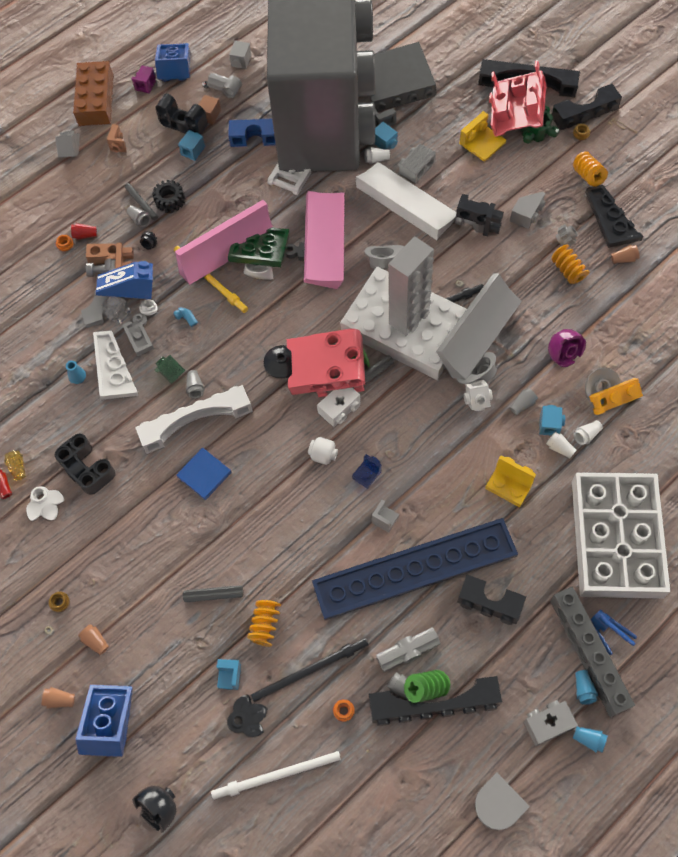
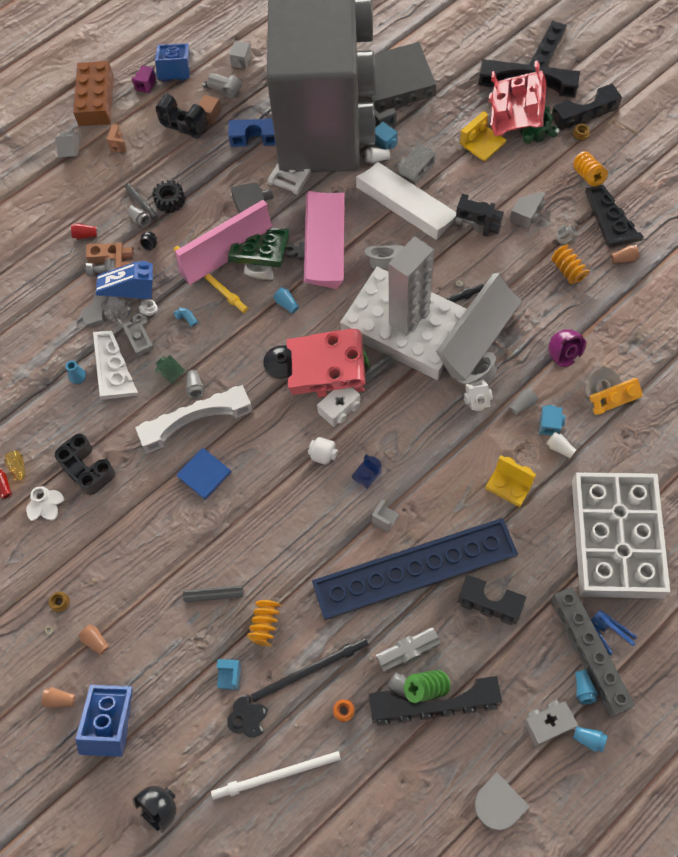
orange plate [56,234,74,251] -> none
dark azure brick [178,130,205,161] -> none
white cone [574,420,603,445] -> none
none -> dark grey torso [230,182,273,213]
none -> dark azure cone [273,287,299,314]
none -> black plate [529,20,567,67]

